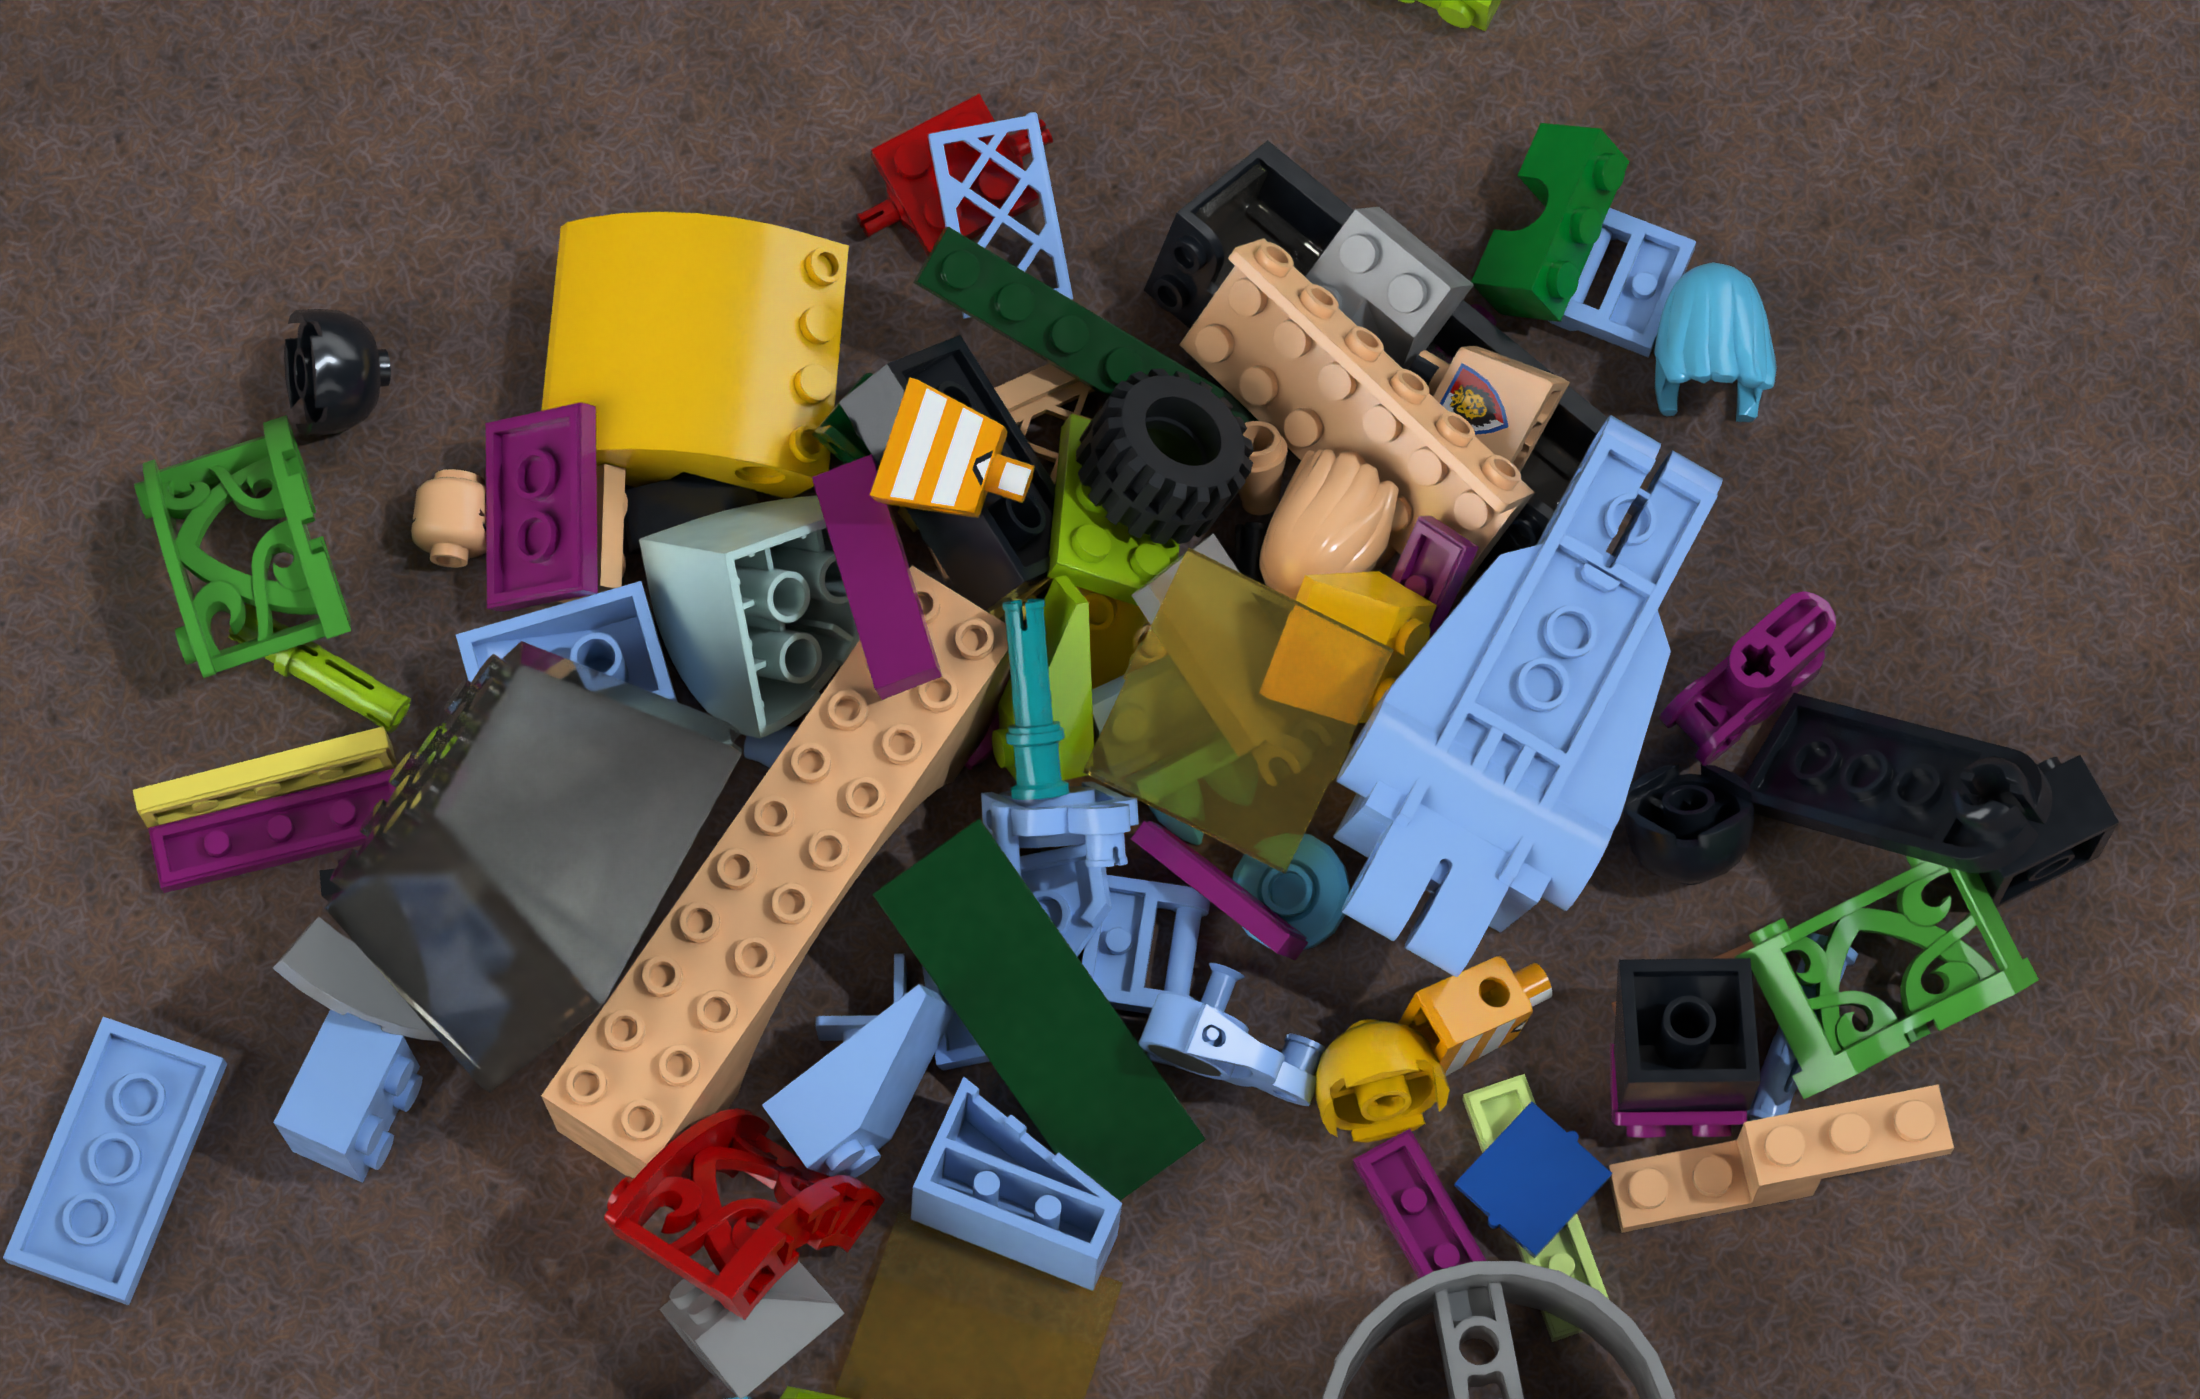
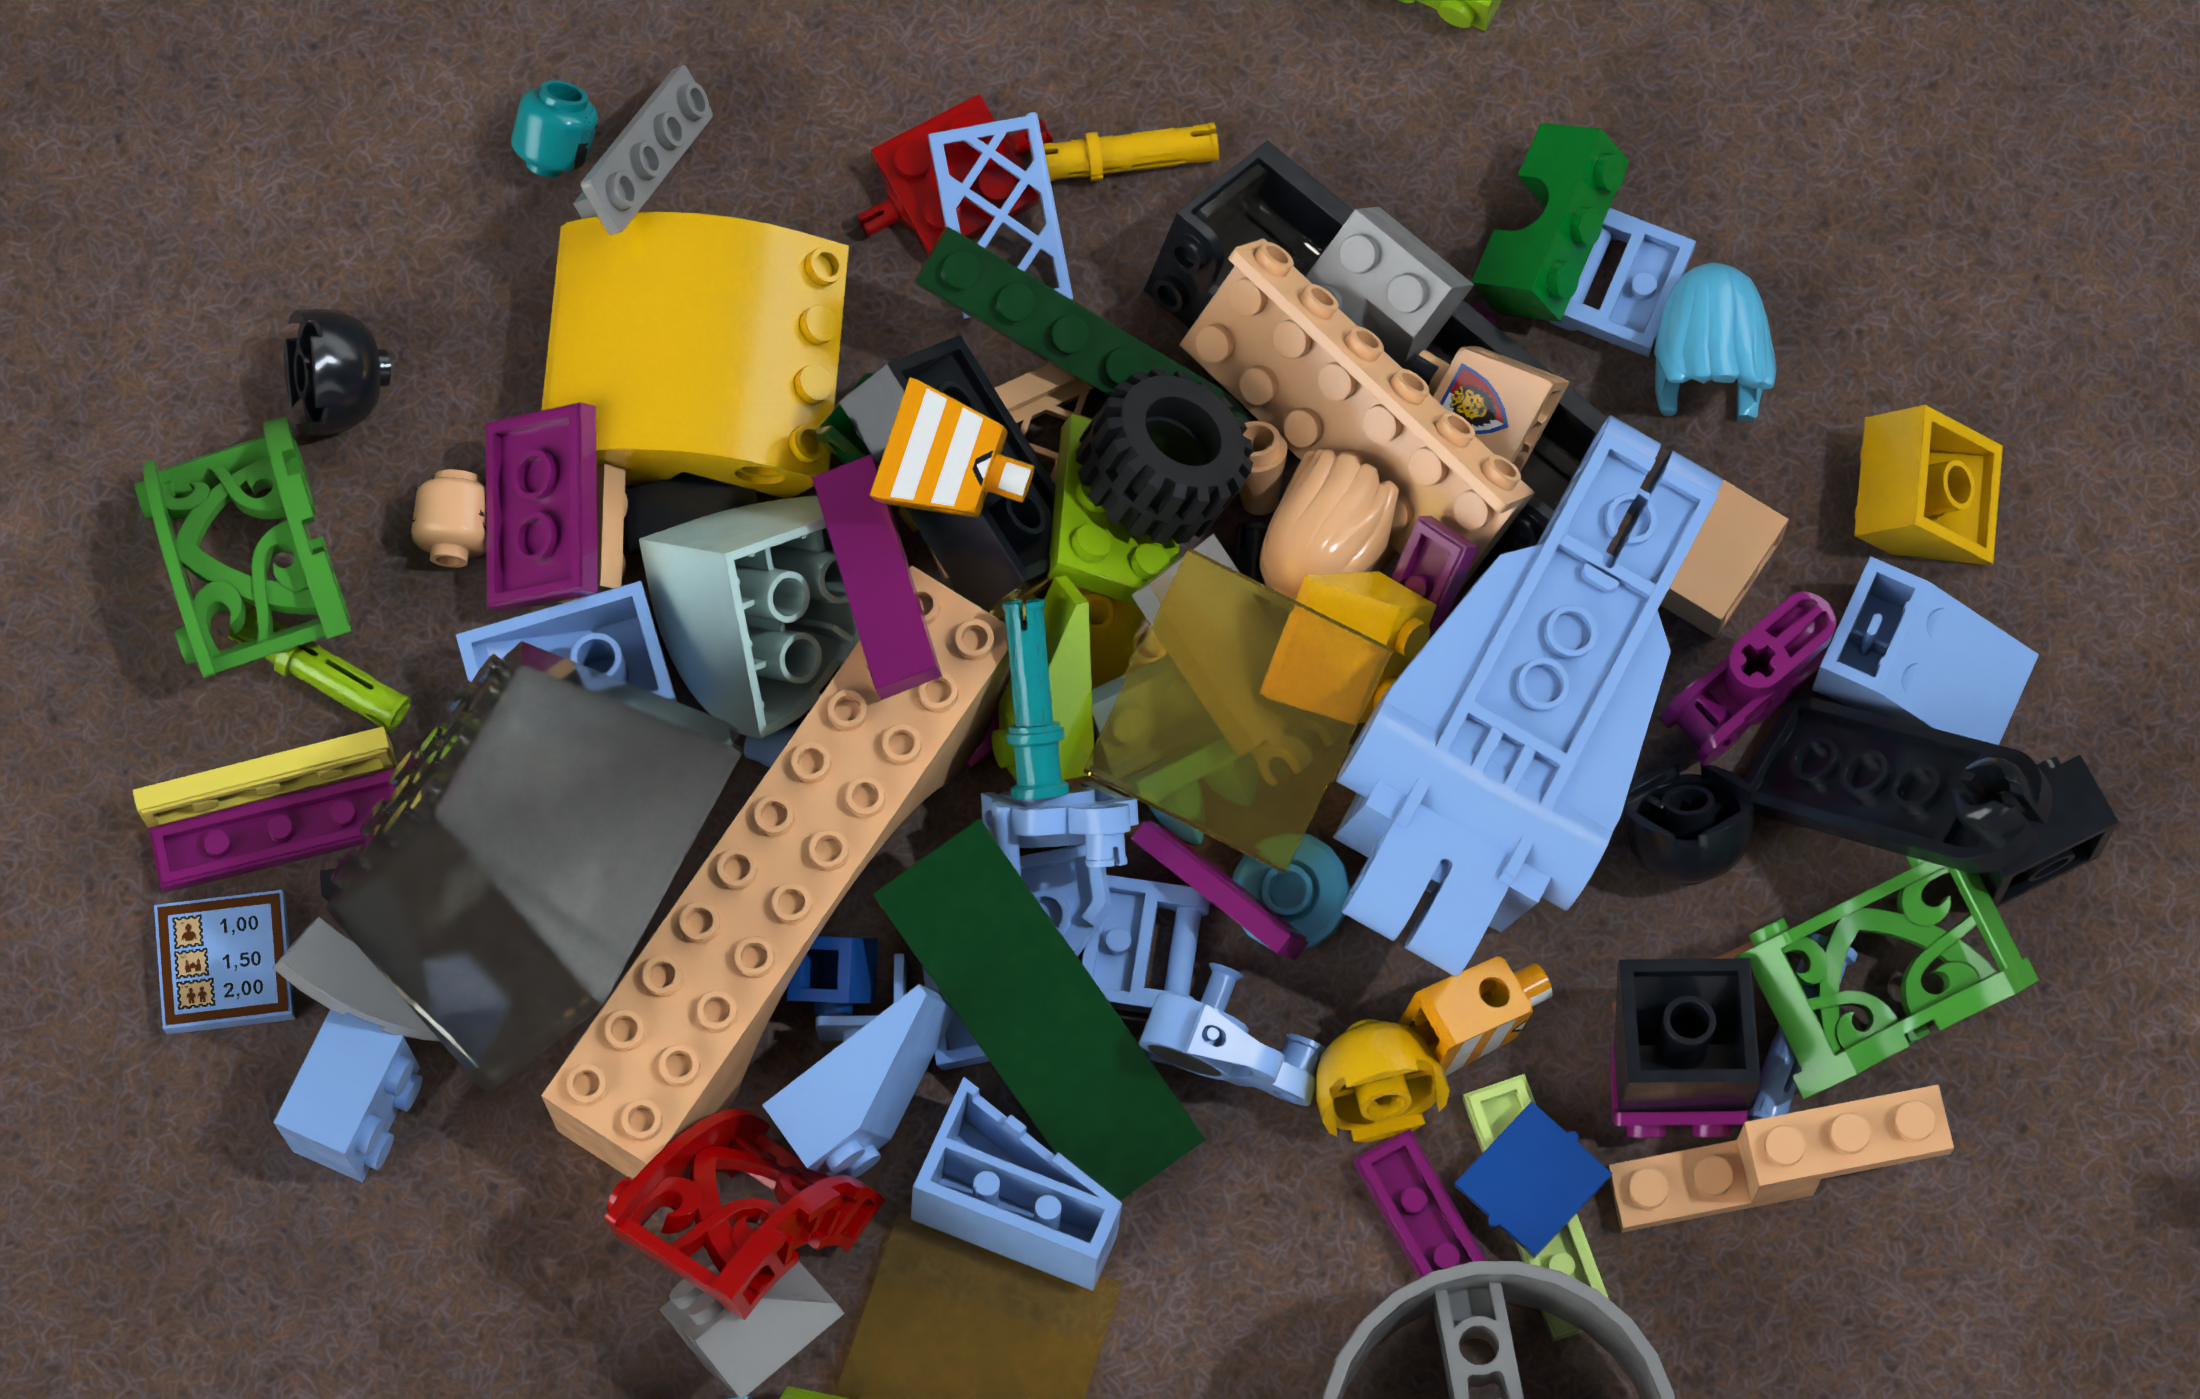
light blue plate [3,1017,227,1305] -> none
none -> tile [154,890,295,1035]
none -> teal head [511,80,598,177]
none -> light grey bracket [573,65,713,235]
none -> blue brick [787,936,878,1016]
none -> yellow pin [1030,122,1219,182]
none -> light nougat brick [1660,480,1789,639]
none -> light blue slope [1812,556,2039,745]
none -> yellow slope [1854,405,2003,565]

